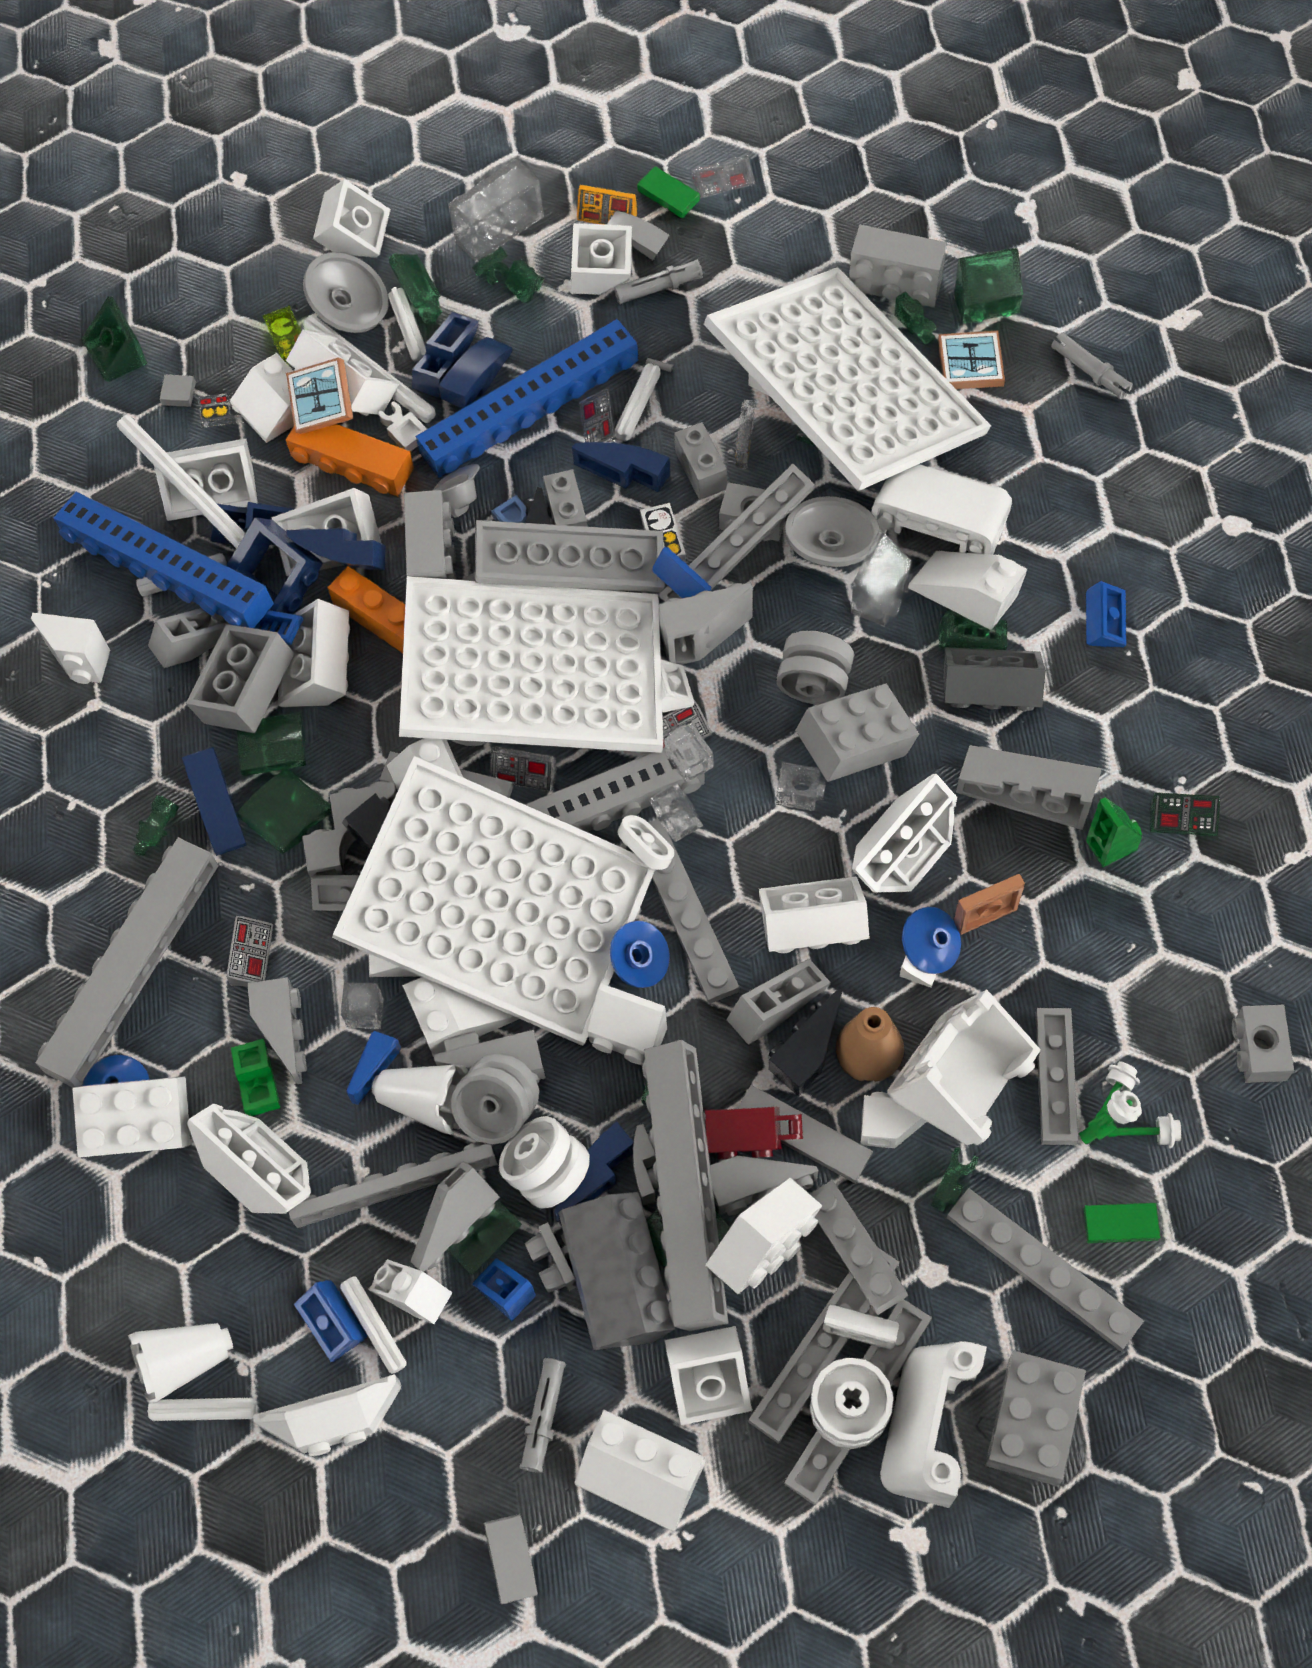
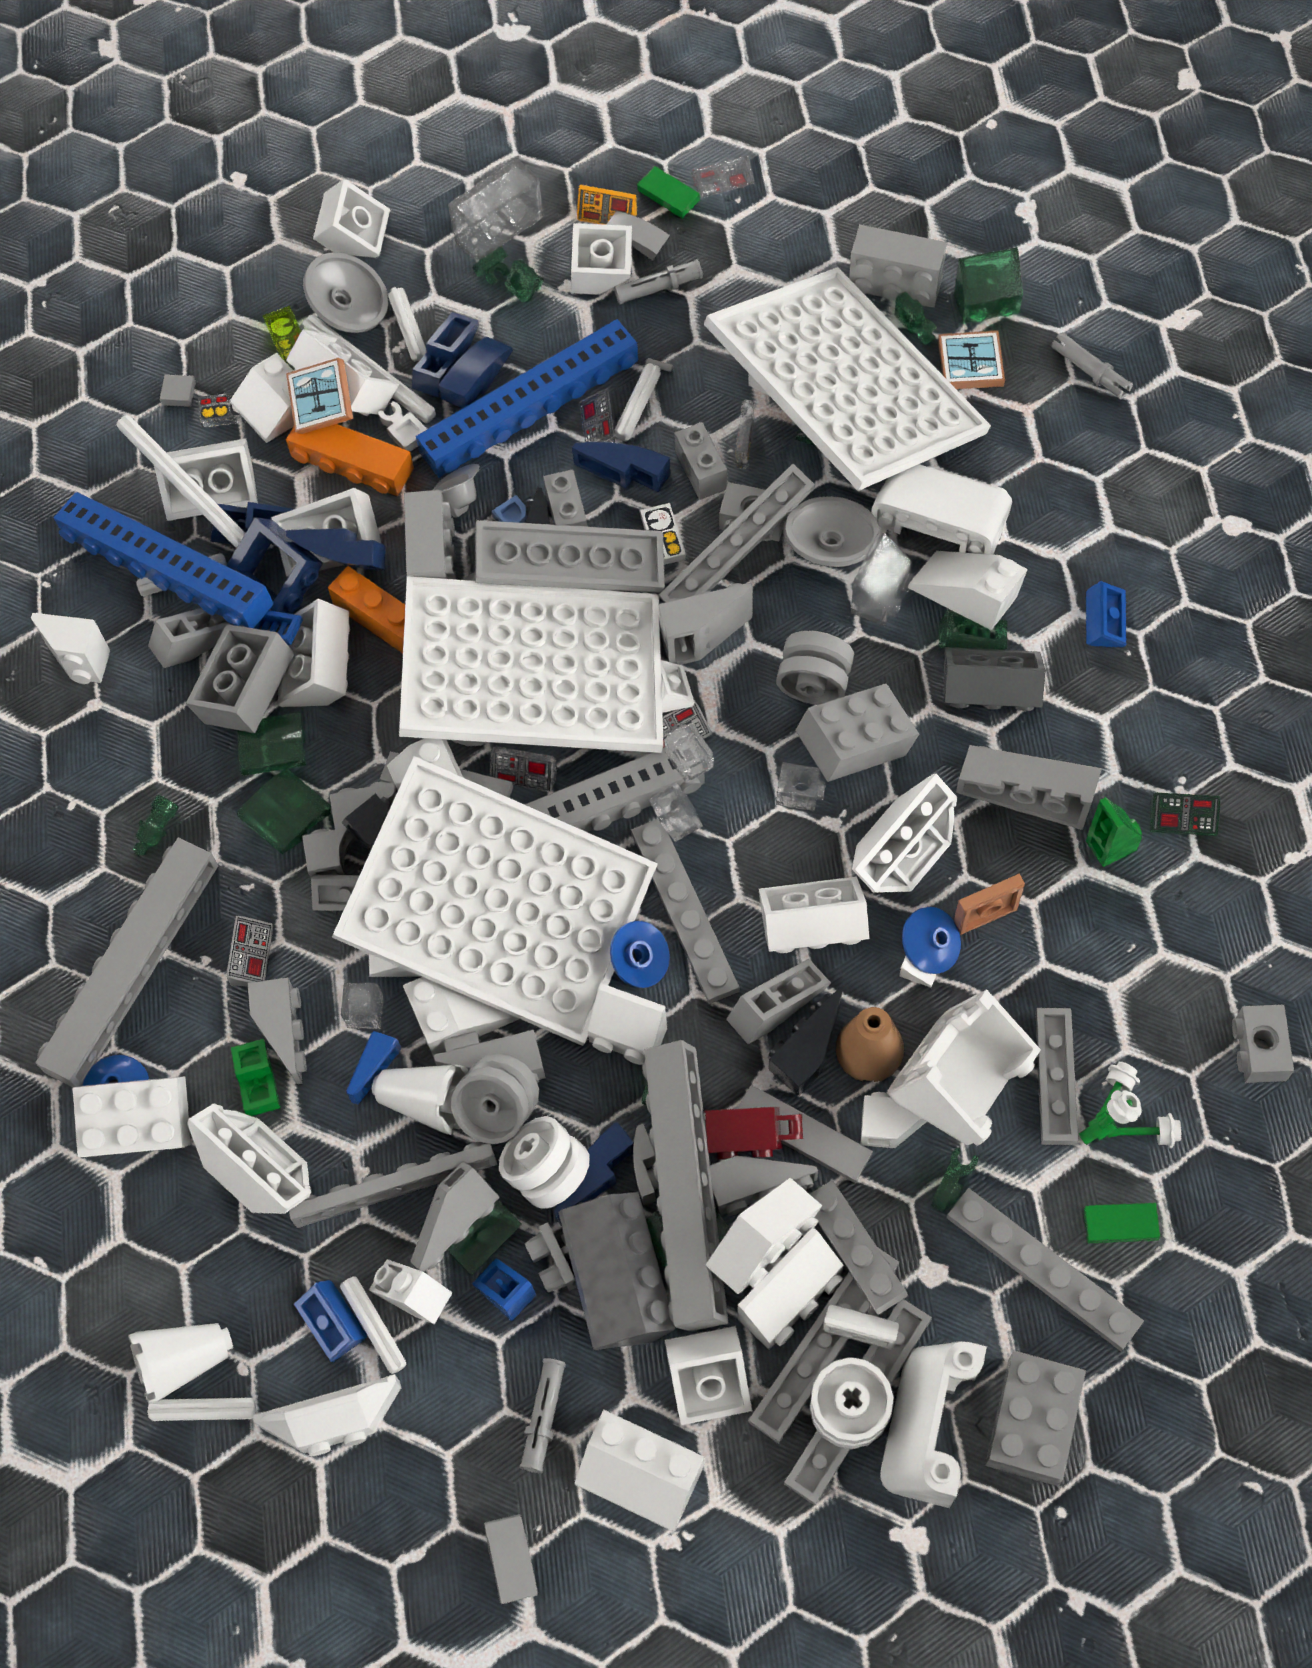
clear green slope [81,296,147,382] -> none
dark blue slope [182,747,247,856] -> none
clear green hinge [388,254,442,324] -> none
white plate [618,815,675,870] -> none
blue slope [652,547,712,599] -> none
none -> white slope [738,1227,844,1350]

